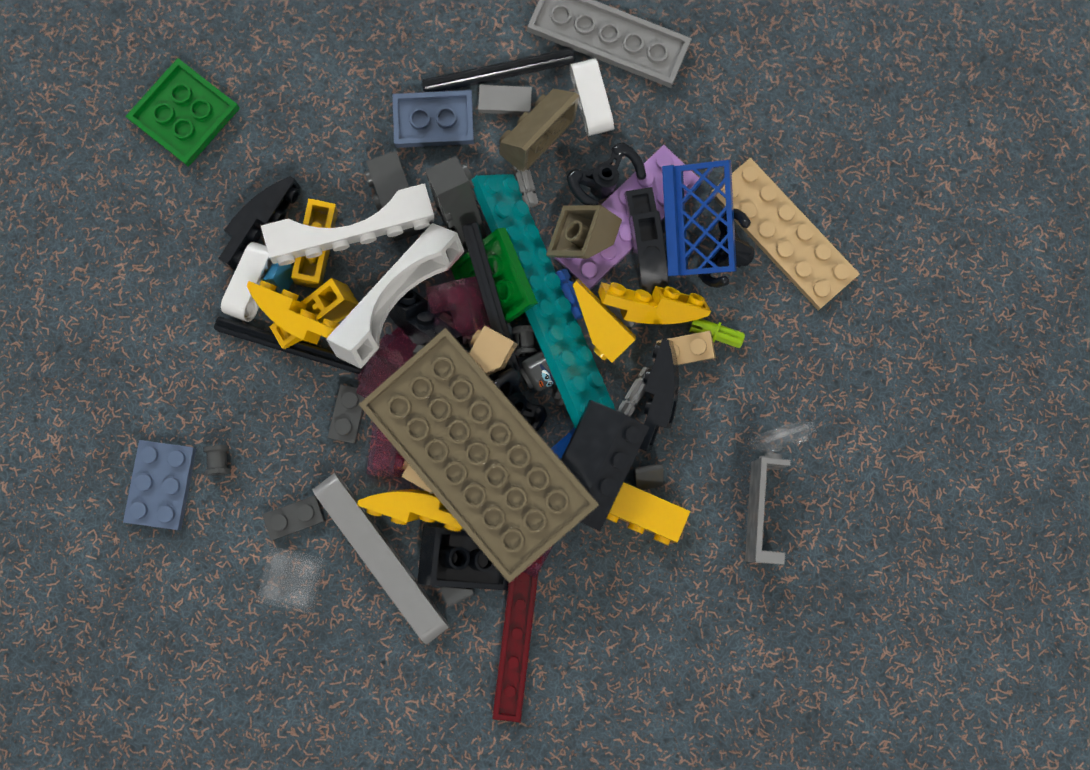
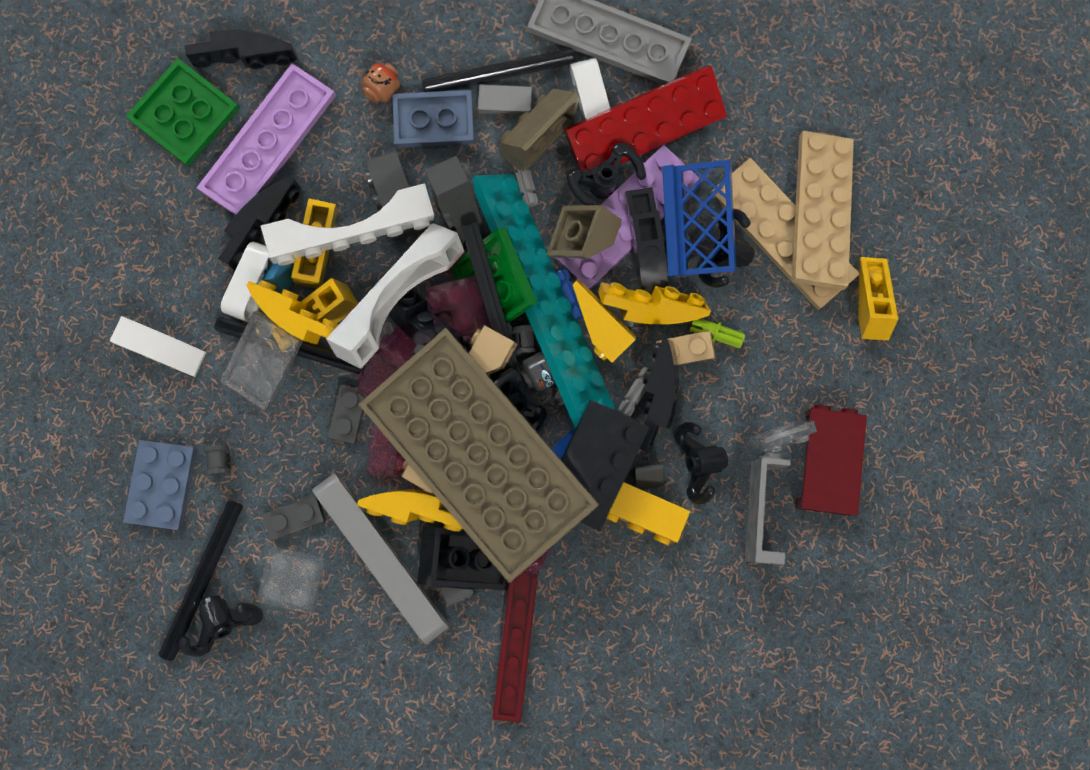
none -> white slope [110,316,206,377]
none -> black axle [158,500,243,661]
none -> black piece [179,595,263,657]
none -> black slope [185,30,298,69]
none -> lavender plate [197,64,336,215]
none -> clear plate [220,310,303,410]
none -> nougat head [361,63,400,104]
none -> red plate [564,65,727,171]
none -> black piece [674,422,728,504]
none -> tan plate [792,131,854,290]
none -> dark red panel [796,405,867,516]
none -> yellow slope [858,257,898,341]

